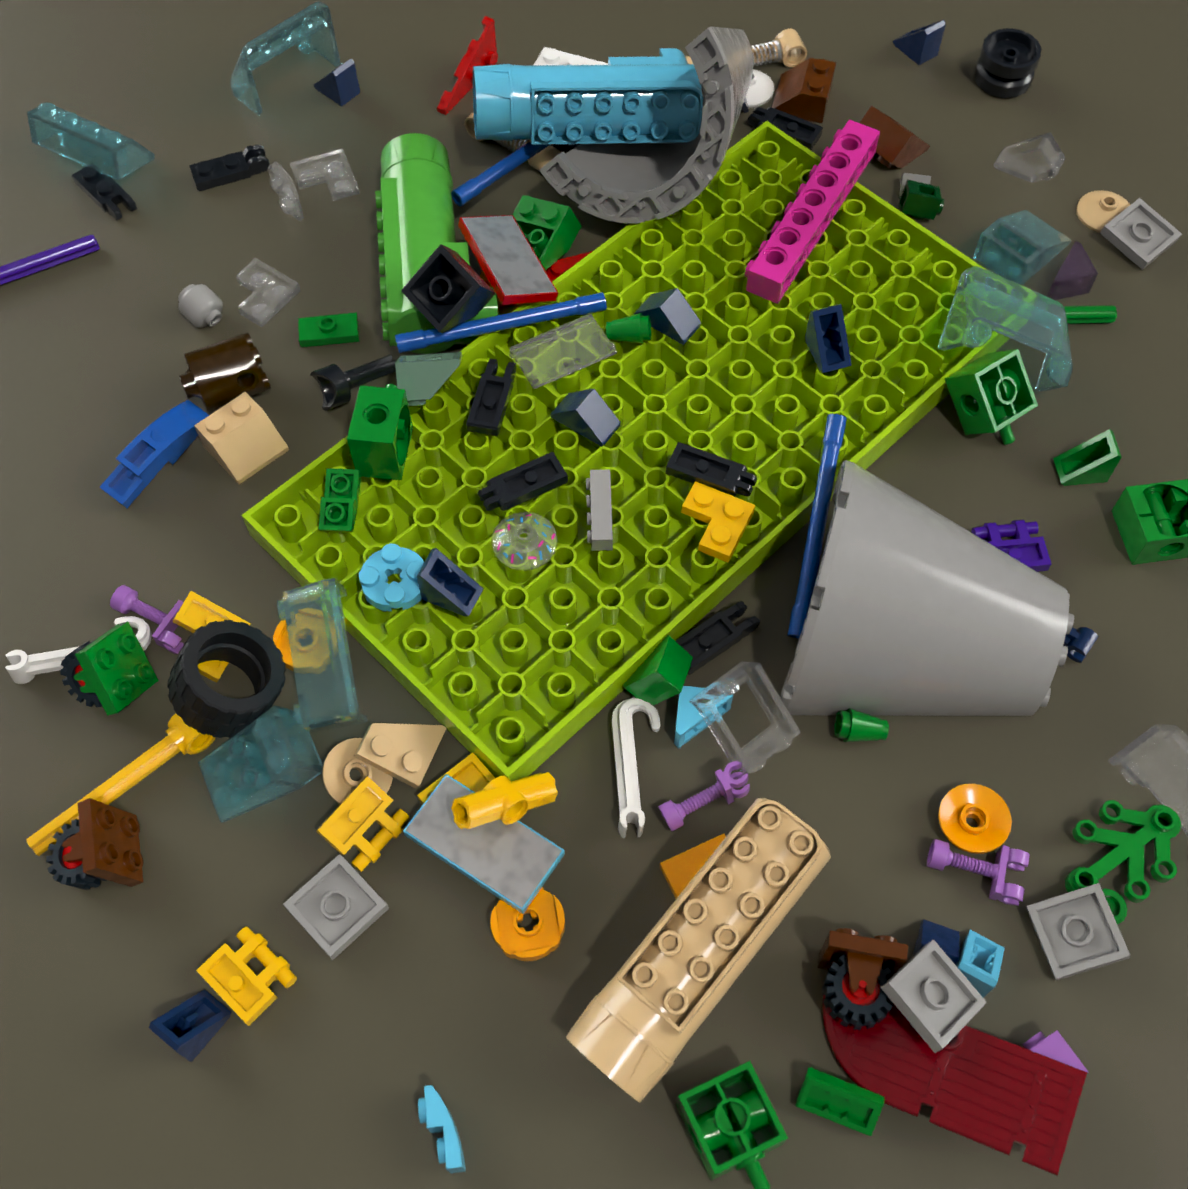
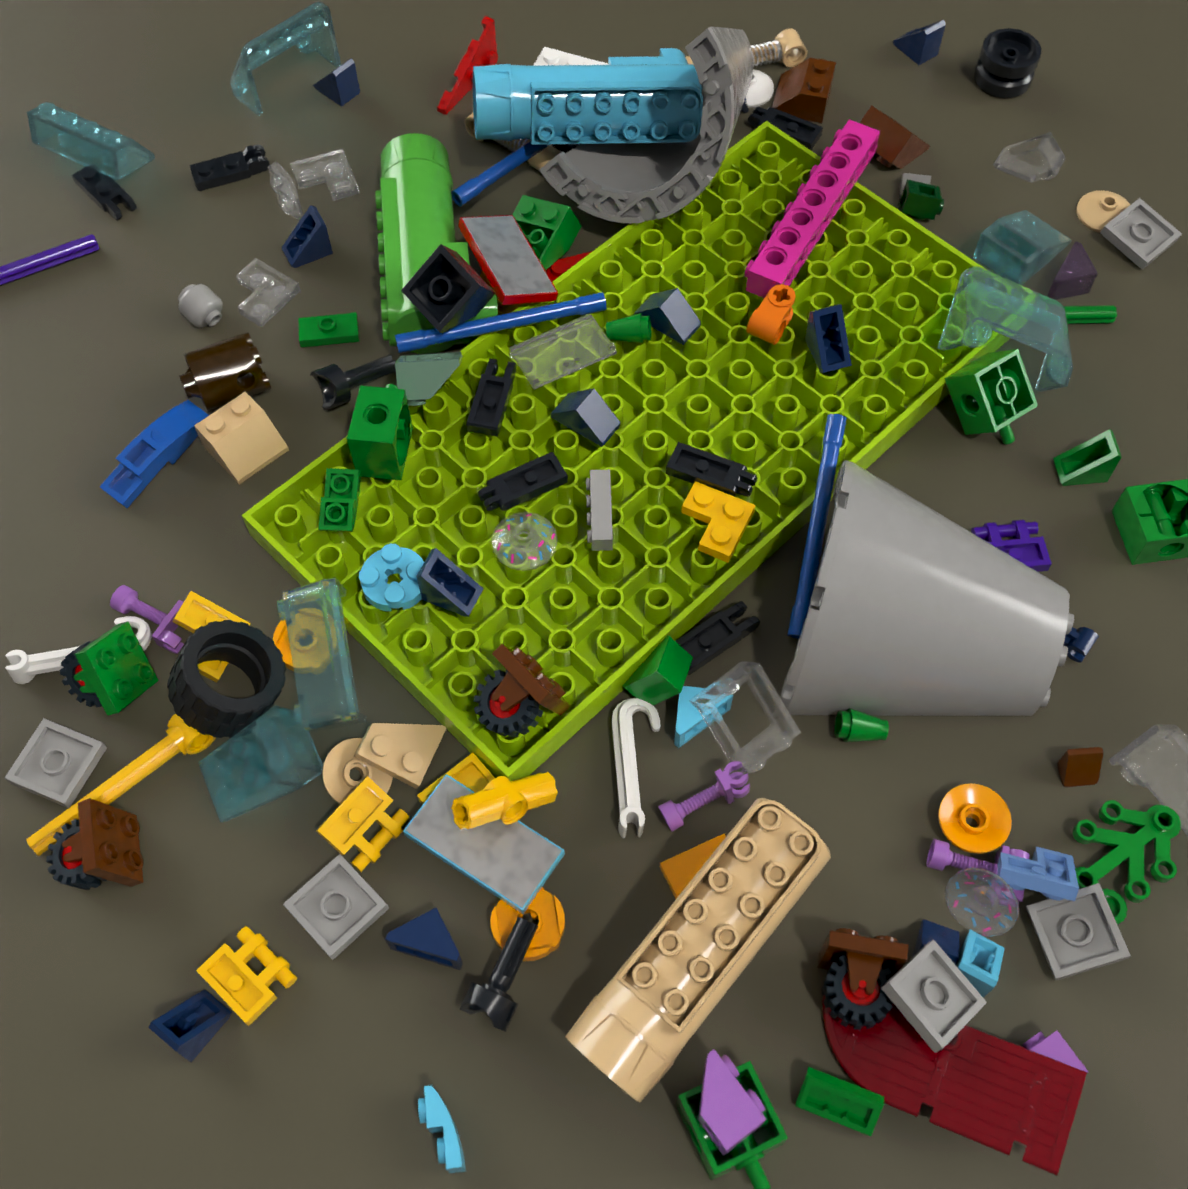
none -> light grey plate [4,718,107,808]
none -> dark blue slope [281,205,333,268]
none -> dark blue slope [385,907,463,970]
none -> black piece [459,917,538,1032]
none -> plate [474,644,570,737]
none -> medium lavender slope [698,1049,766,1156]
none -> orange piece [746,284,796,345]
none -> clear dish [945,867,1019,937]
none -> medium blue plate [997,846,1079,901]
none -> reddish brown slope [1057,747,1104,787]

